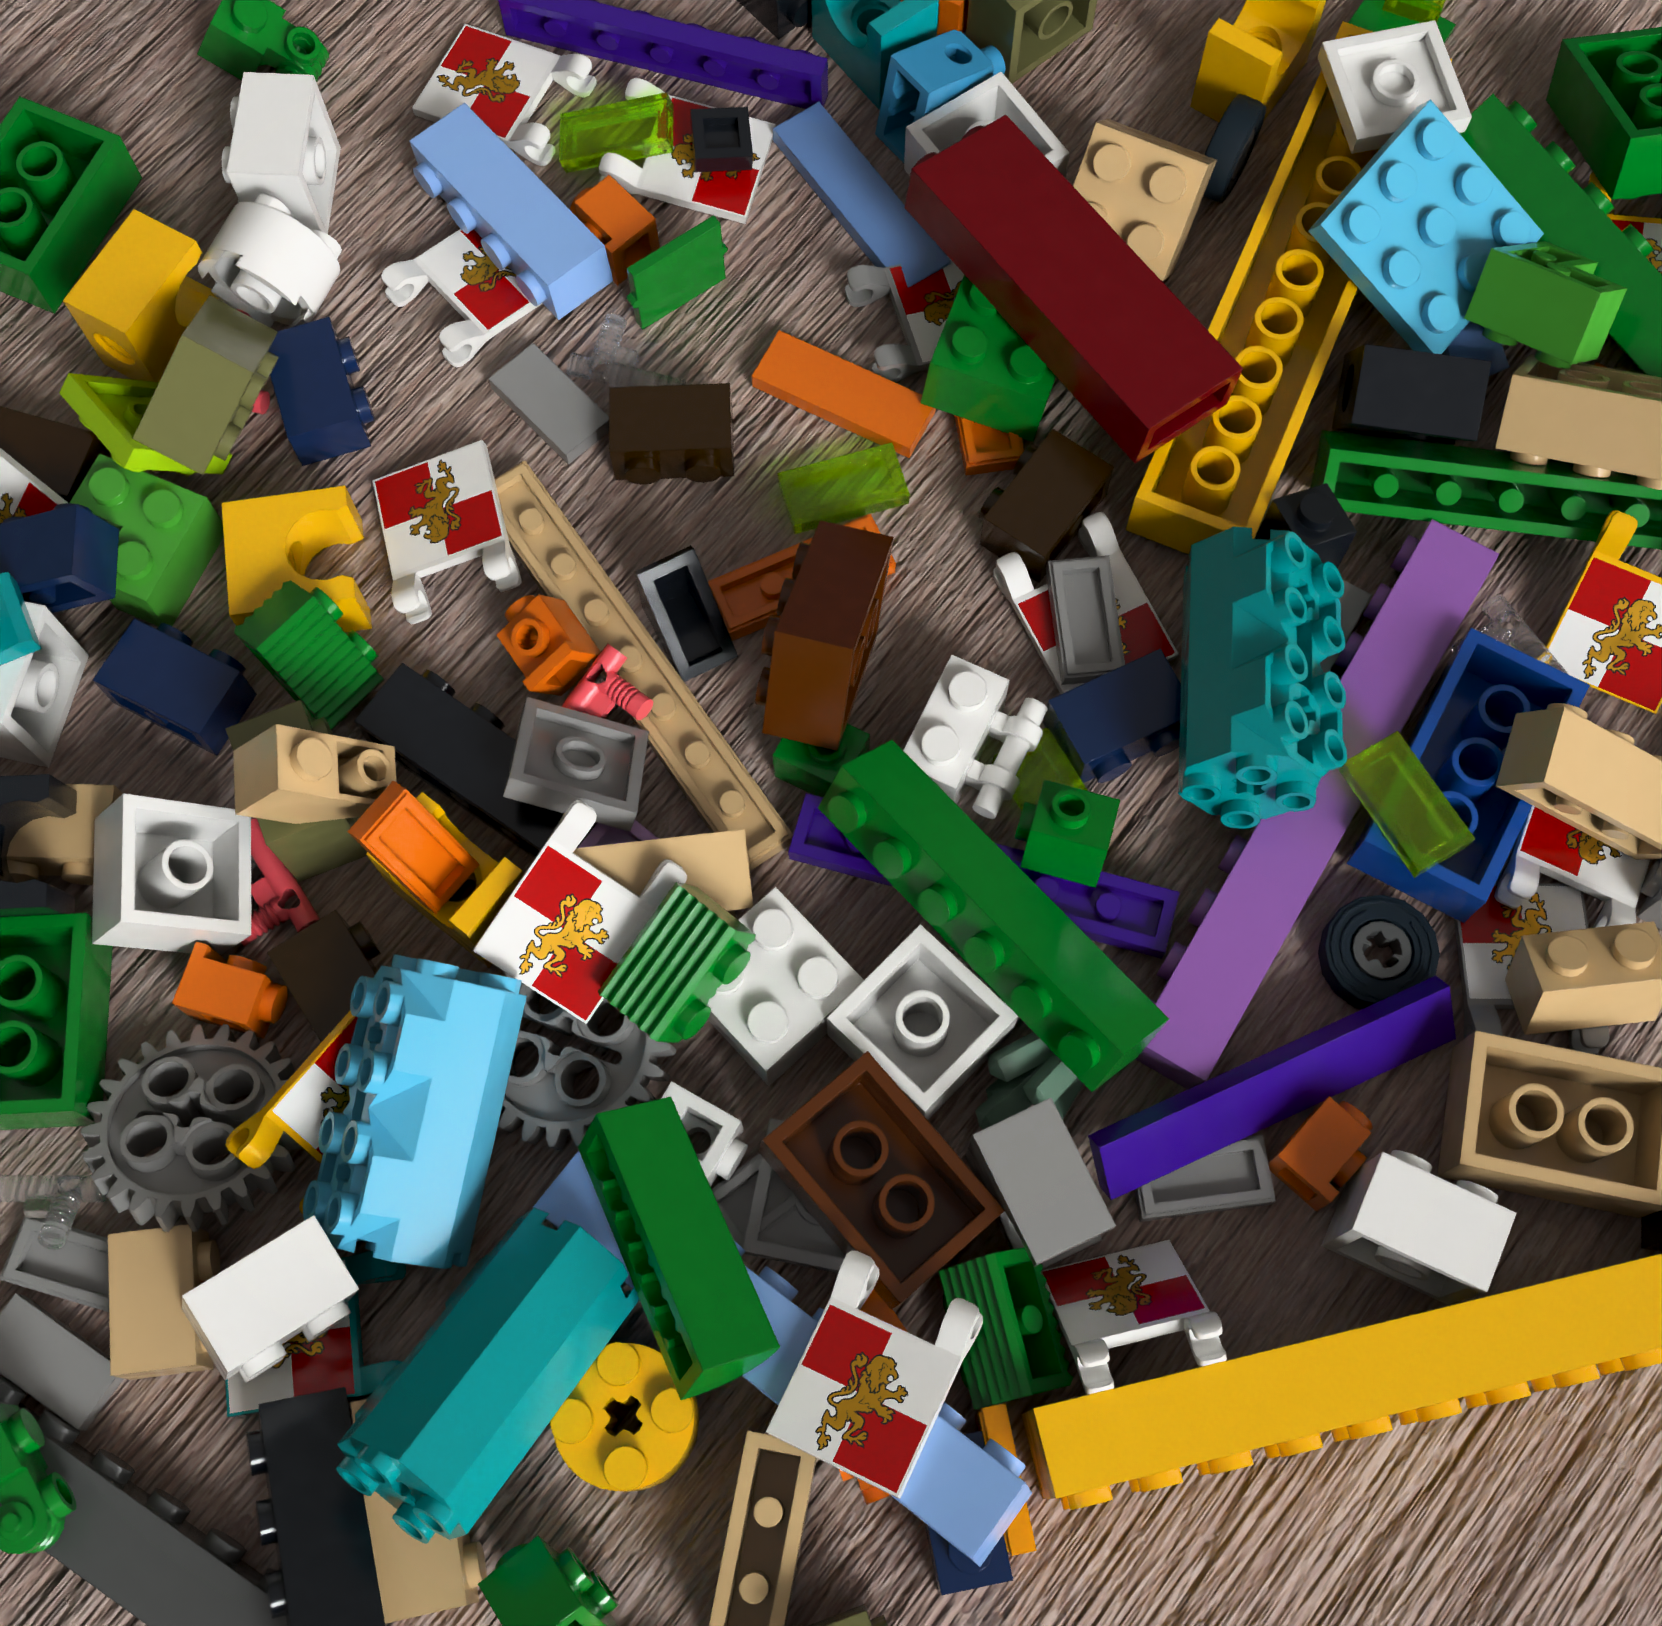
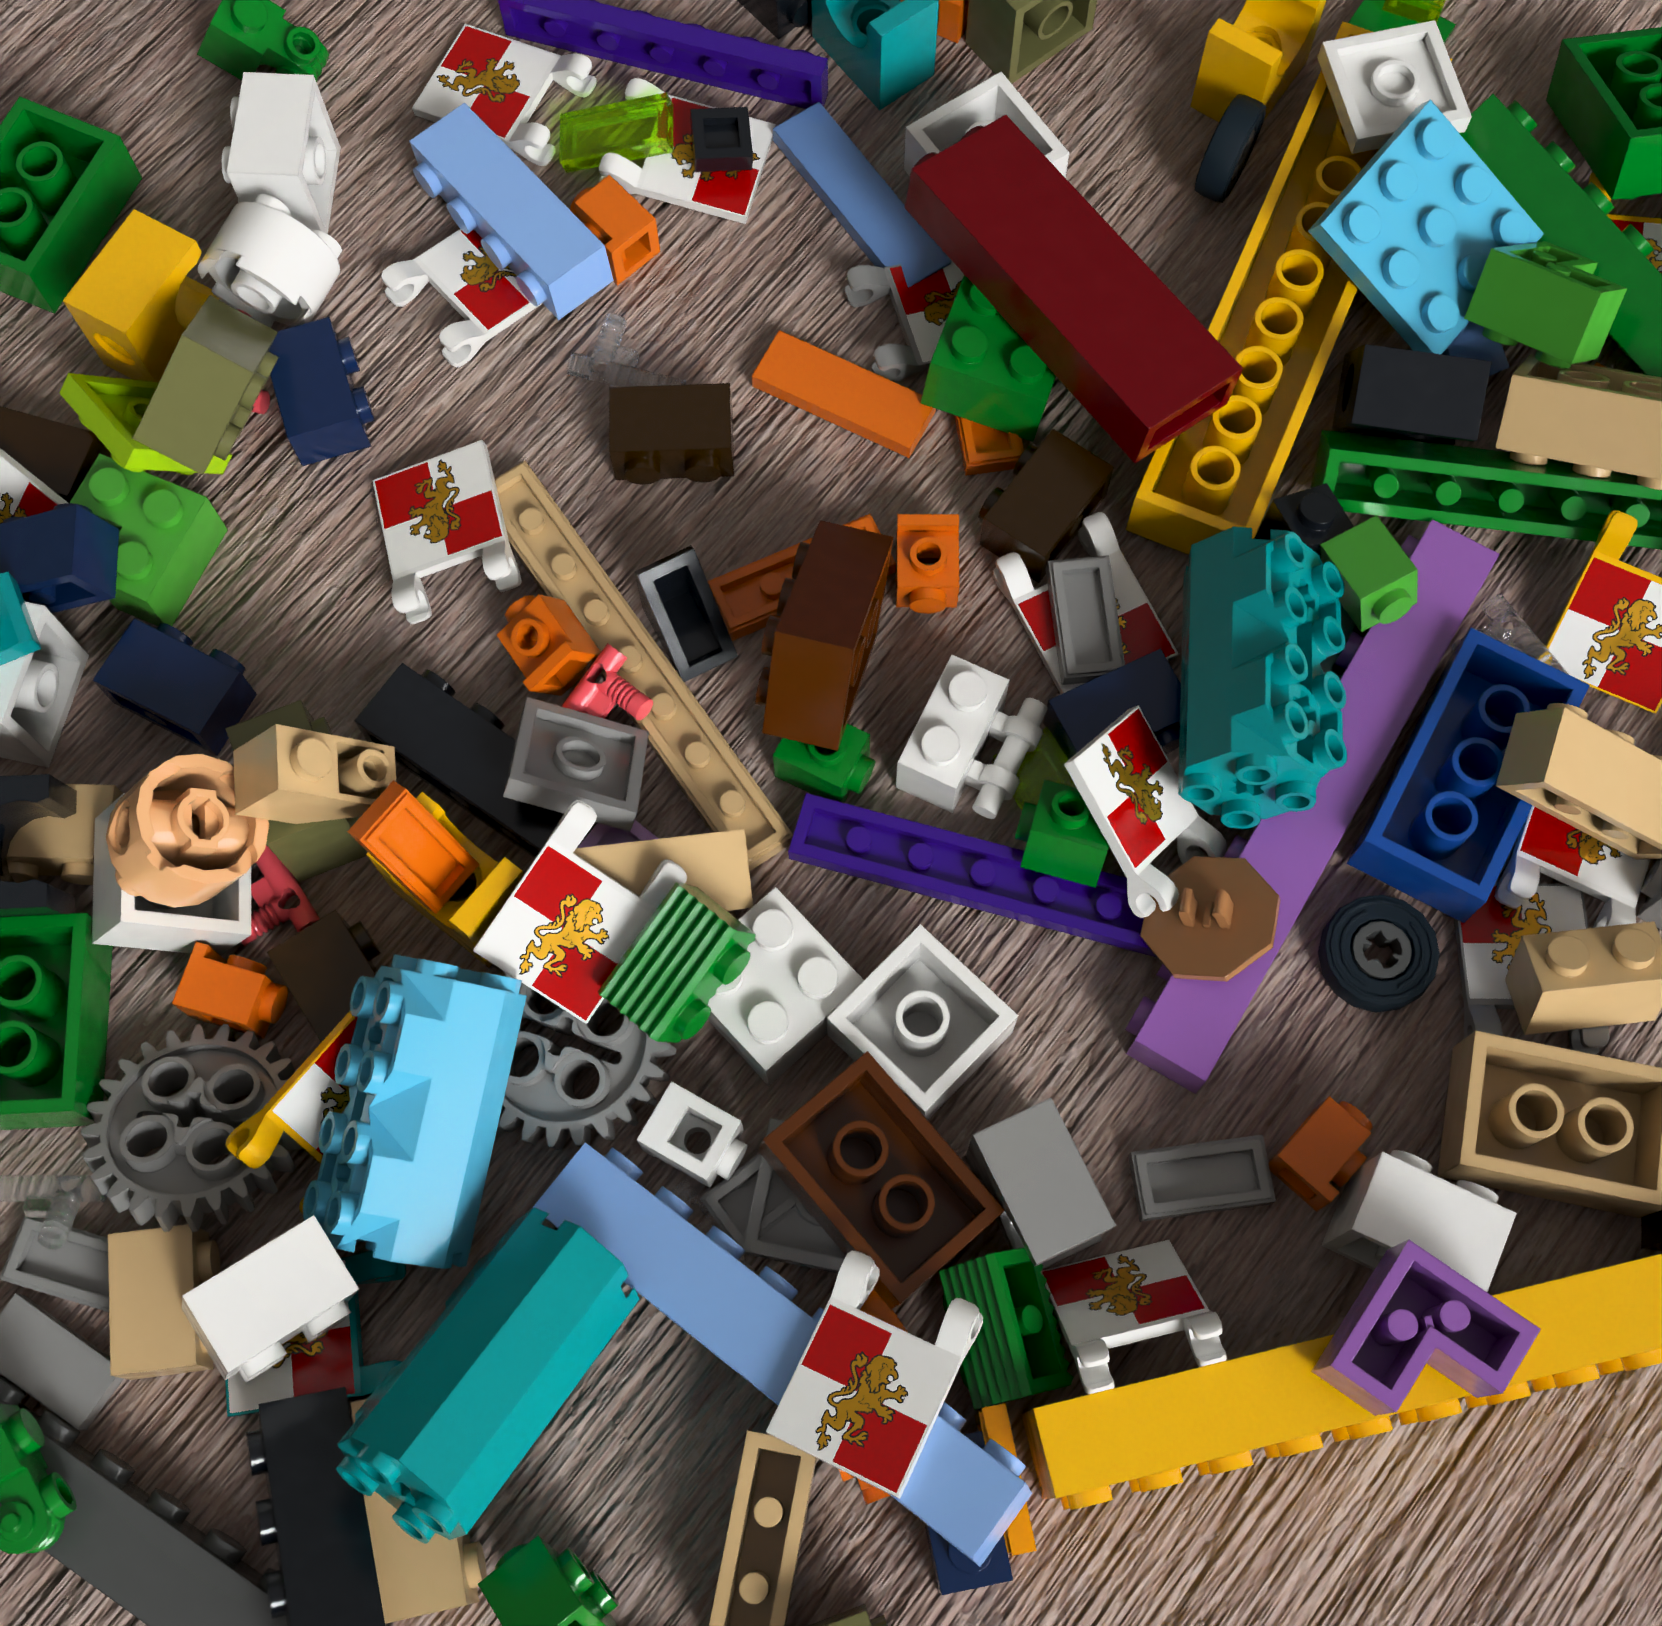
yellow piece [222,485,372,633] -> none
green brick [234,580,384,730] -> none
light grey tile [488,343,609,465] -> none
yellow brick [550,1342,699,1492] -> none
green brick [578,1097,780,1400] -> none
green piece [626,215,728,330] -> none
clear neon green tile [777,443,910,534] -> none
green brick [818,740,1169,1092] -> none
dark azure torso [875,29,1006,163] -> none
sand green rock [975,1032,1084,1129] -> none
tan brick [1073,119,1217,281] -> none
dark purple tile [1088,976,1456,1200] -> none
clear neon green tile [1338,731,1475,878] -> none
none -> light nougat brick [106,754,269,908]
none -> orange brick [896,514,959,614]
none -> flag [1064,705,1227,918]
none -> medium nougat piece [1140,856,1281,982]
none -> medium lavender brick [1311,1240,1541,1416]
none -> bright green brick [1320,515,1418,632]

